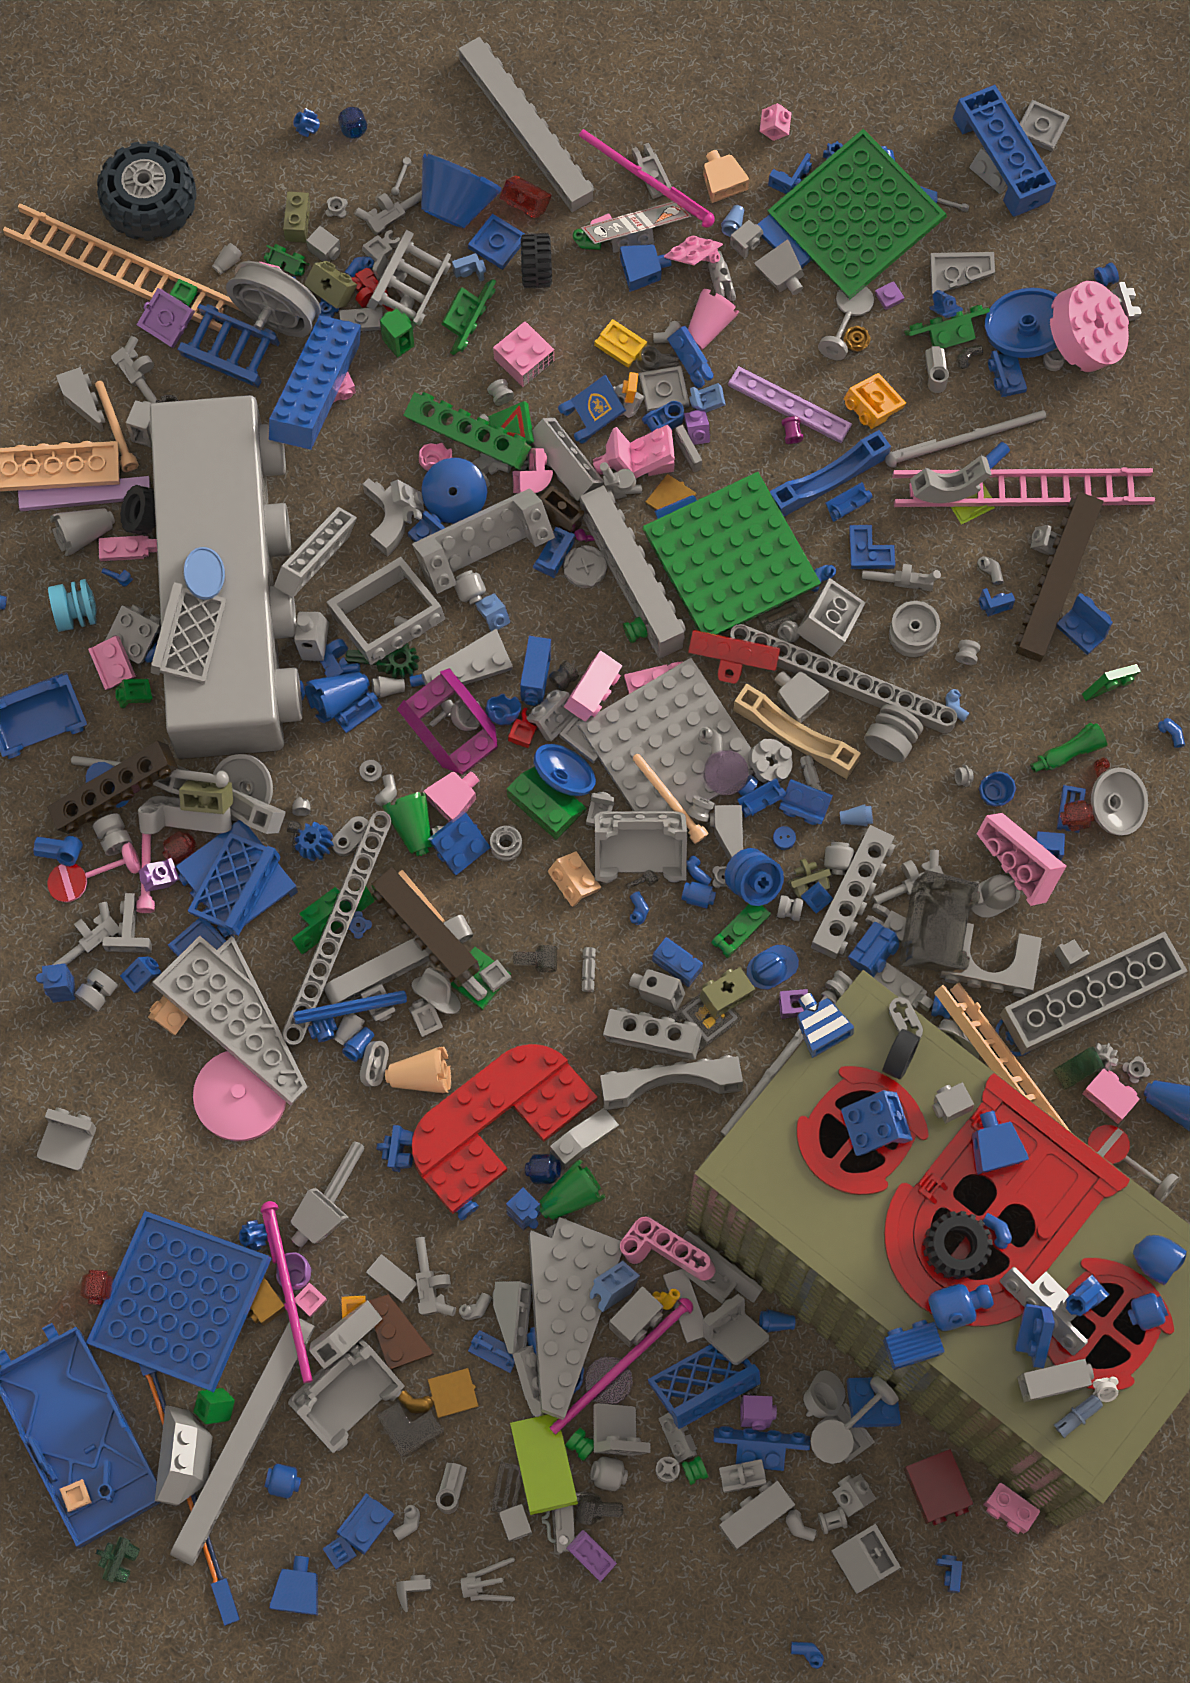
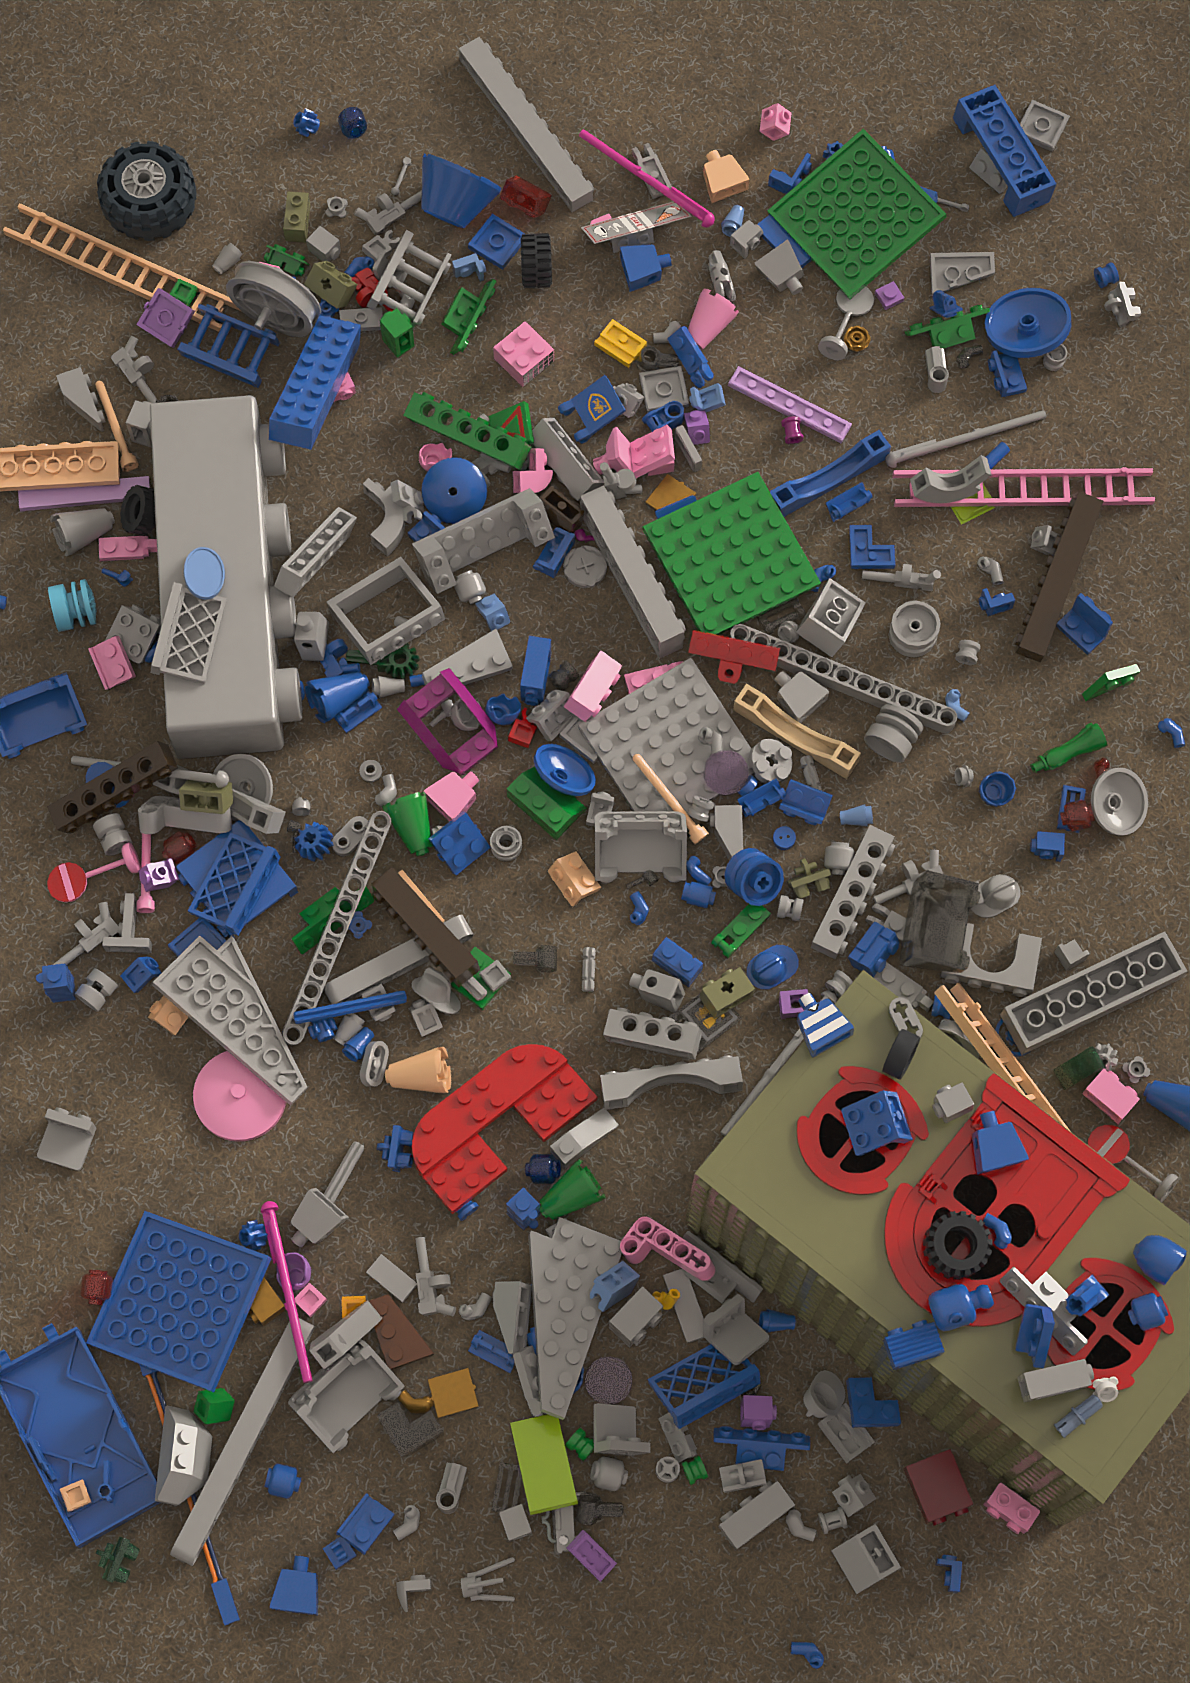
blue piece [33,836,83,866] -> none
green bracket [115,679,152,708] -> none
light grey wheel [487,379,514,406] -> none
dark pink bar [549,1298,693,1435] -> none
green arm [572,229,602,250] -> none
light orange plate [622,372,638,403] -> none
green wheel [623,617,648,643] -> none
bright pink hinge [664,236,723,265] -> none
blue tile [801,882,833,914] -> none
light grey piece [810,1376,899,1464] -> none
light orange plate [844,373,906,429] -> none
bright pink wedge [977,813,1066,906] -> none
bright pink brick [1050,281,1129,372] -> none

